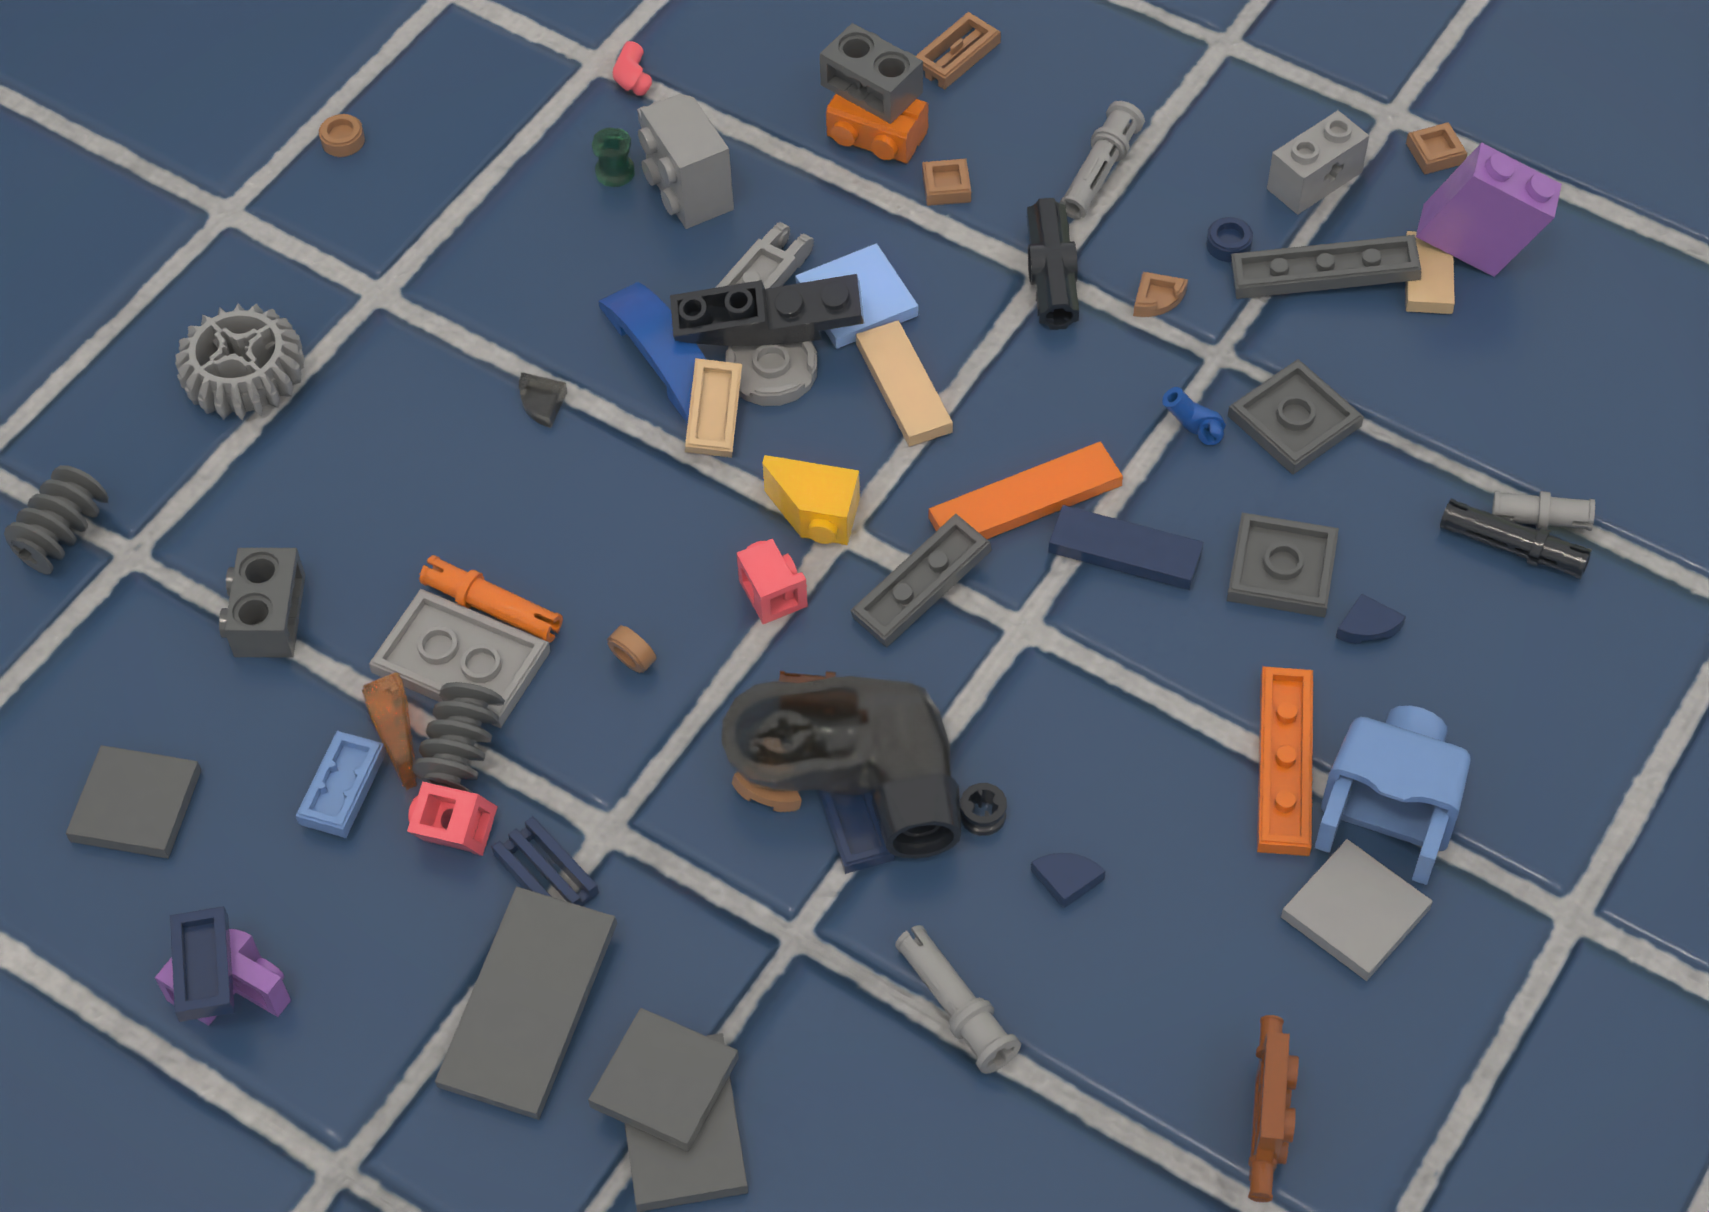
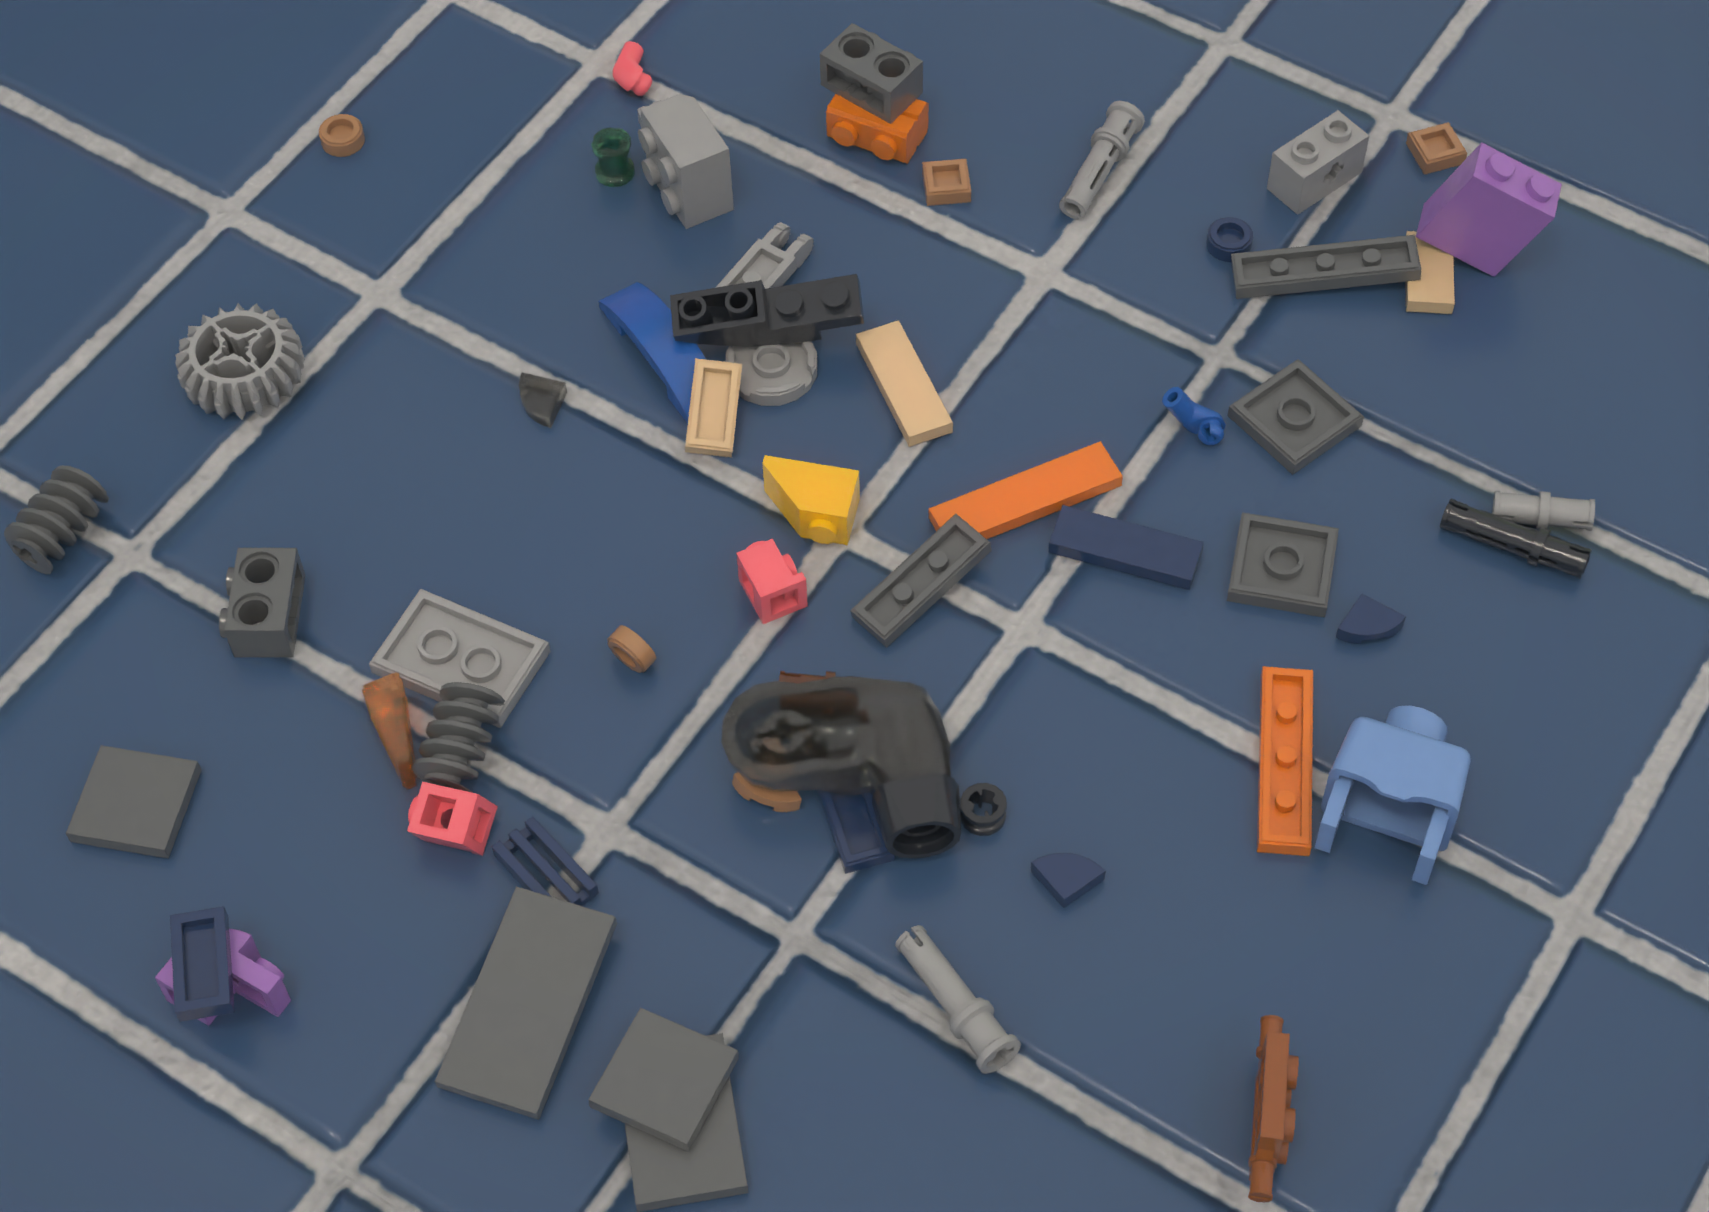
medium blue plate [296,731,387,838] -> none
orange pin [419,555,563,643] -> none
light blue tile [795,243,918,349] -> none
medium nougat tile [916,12,1001,90] -> none
black piece [1026,198,1079,330] -> none
medium nougat tile [1133,271,1188,317] -> none
light grey tile [1281,839,1433,981] -> none

